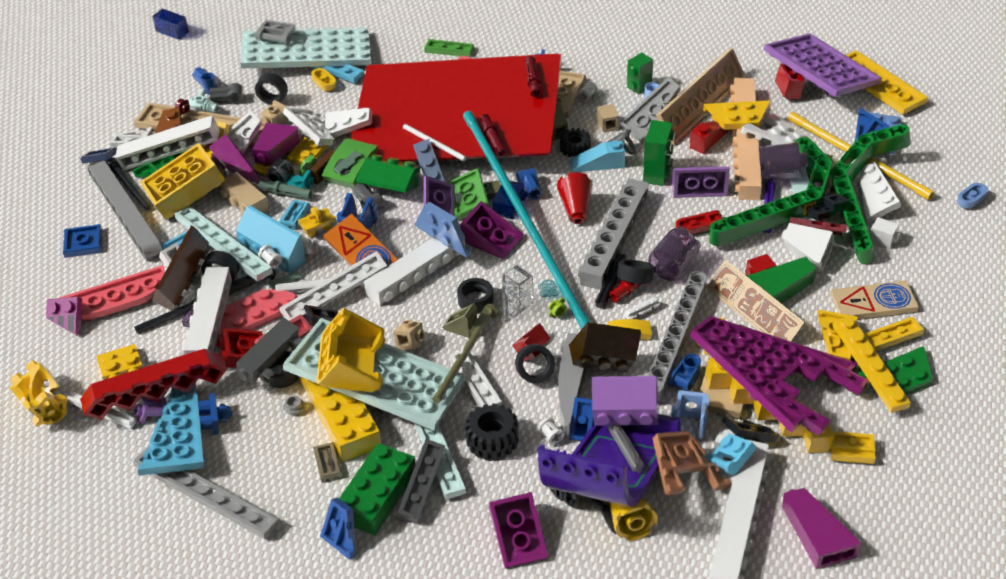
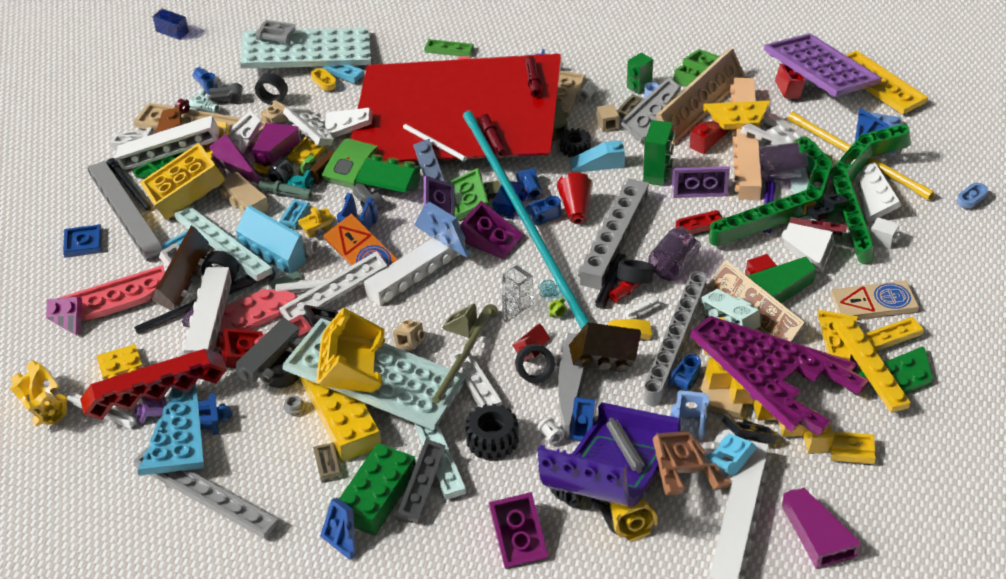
dark blue plate [80,147,117,164] -> none
white bush [258,244,283,269] -> none
sand green piece [334,150,362,175] -> none
black tyre [457,278,494,313] -> none
medium lavender slope [592,376,660,425] -> none
dark grey piece [607,129,636,155] -> none
none -> blue piece [526,196,562,225]
none -> dark tan tile [616,94,645,119]
none -> bright green slope [673,49,720,87]
none -> light aqua piece [702,289,761,330]

